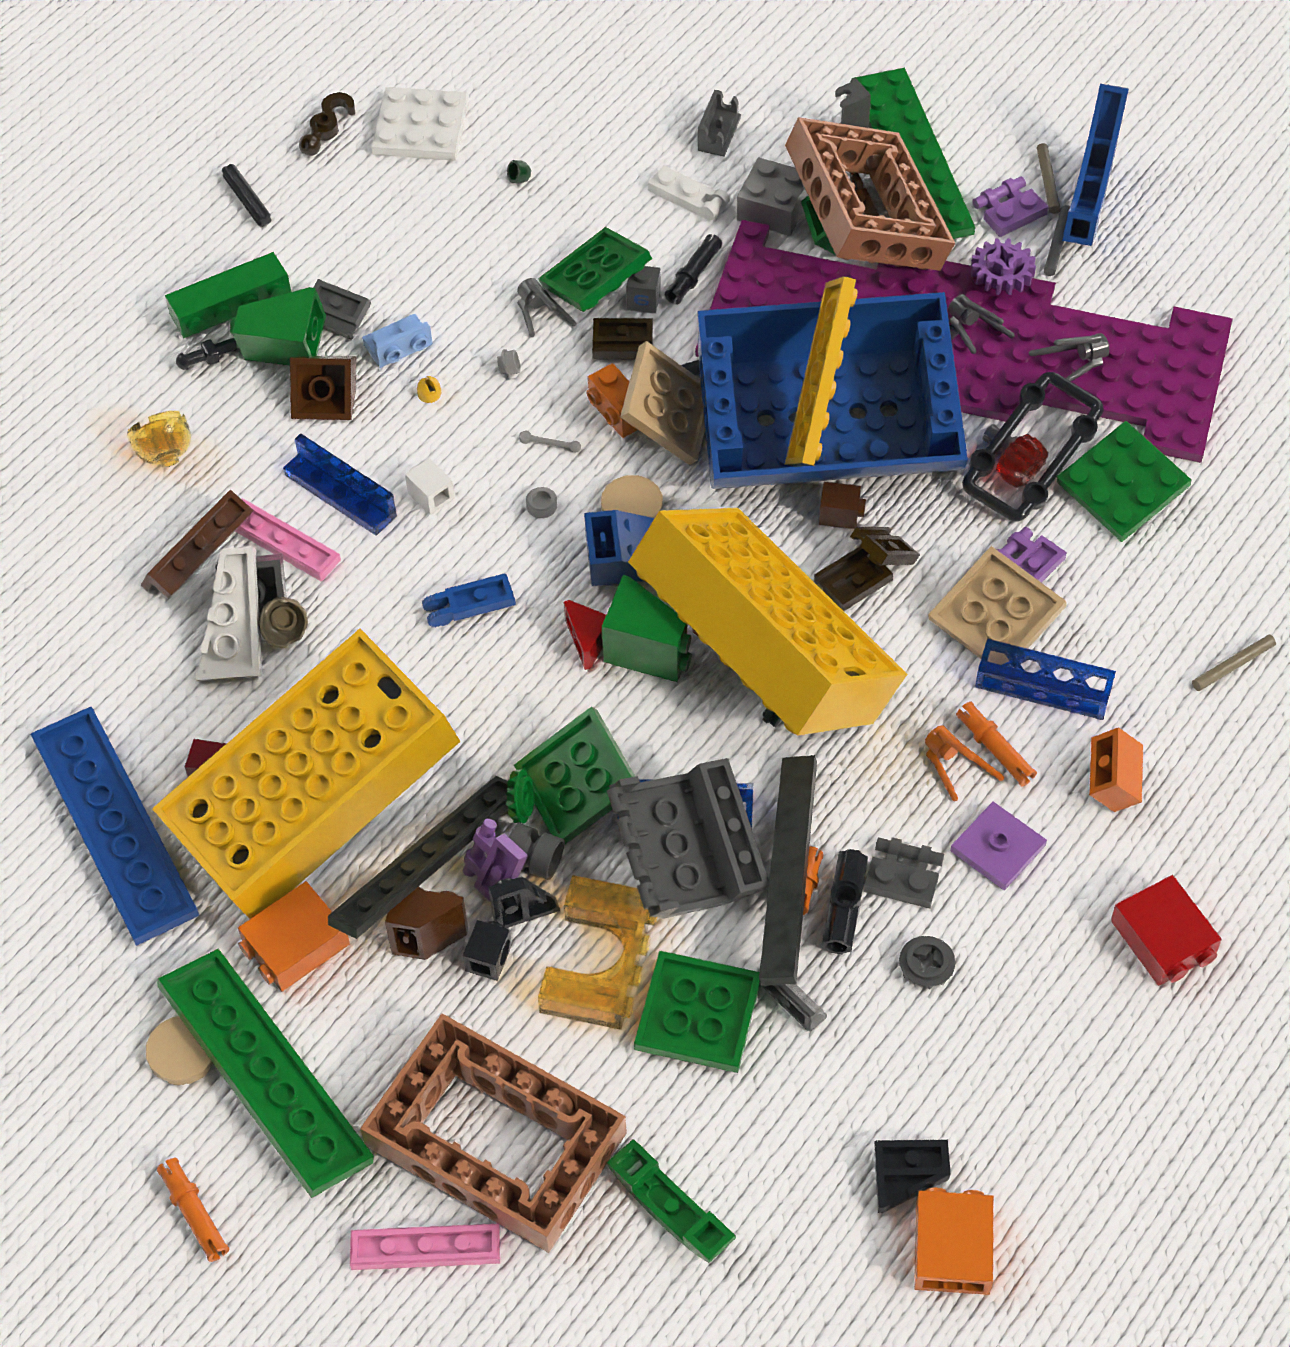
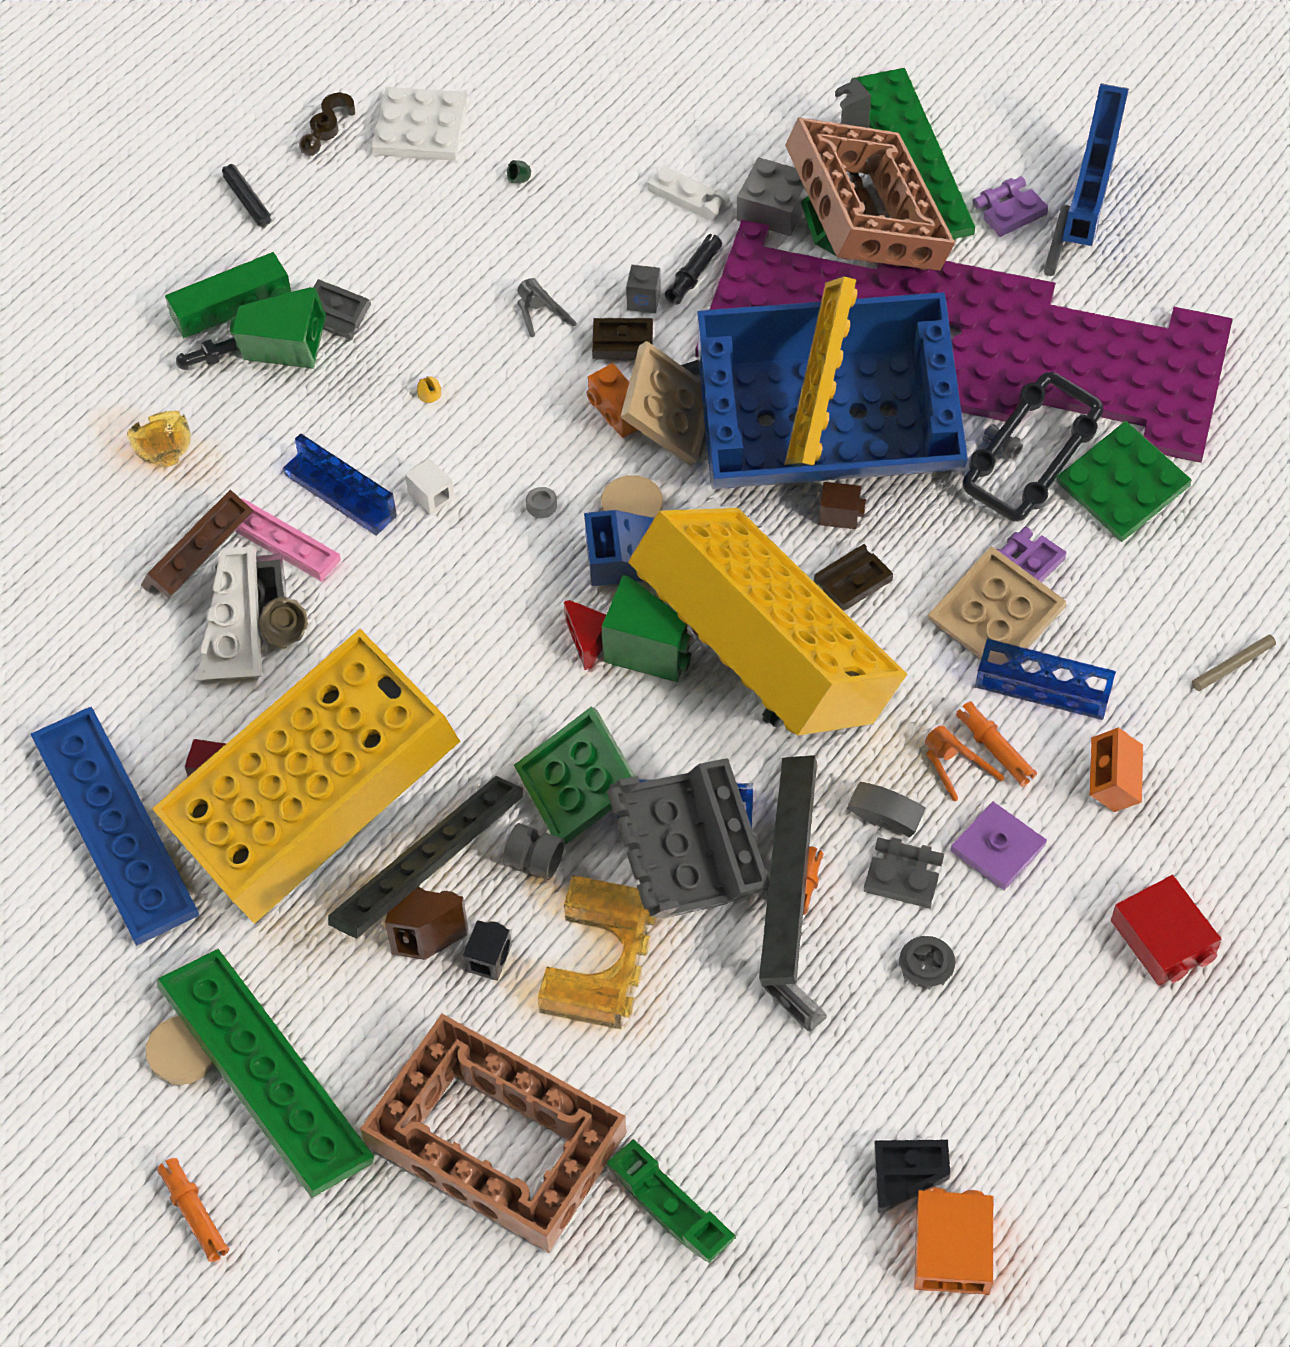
orange brick [238,881,350,992] -> none
reddish brown slope [290,355,357,420] -> none
bright pink tile [350,1223,500,1270] -> none
light blue bracket [362,313,433,368] -> none
blue hinge [422,573,516,627] -> none
medium lavender plate [462,819,528,902] -> none
black wing [489,876,560,928] -> none
light grey plate [497,349,521,378] -> none
green gear [506,769,535,823] -> none
light grey hinge [519,431,581,453] -> none
green plate [538,227,653,312] -> none
green plate [634,950,761,1073] -> none
dark grey hinge [698,89,741,157] -> none
black piece [822,849,868,955] -> none
dark brown plate [850,526,920,566] -> none
dark grey plant [948,294,1014,354] -> none
medium lavender gear [971,238,1036,295] -> none
clear red gear [996,434,1049,488] -> none
dark grey plant [1029,333,1109,381] -> none
dark tan bar [1036,143,1061,214] -> none
none -> dark grey slope [847,781,926,838]

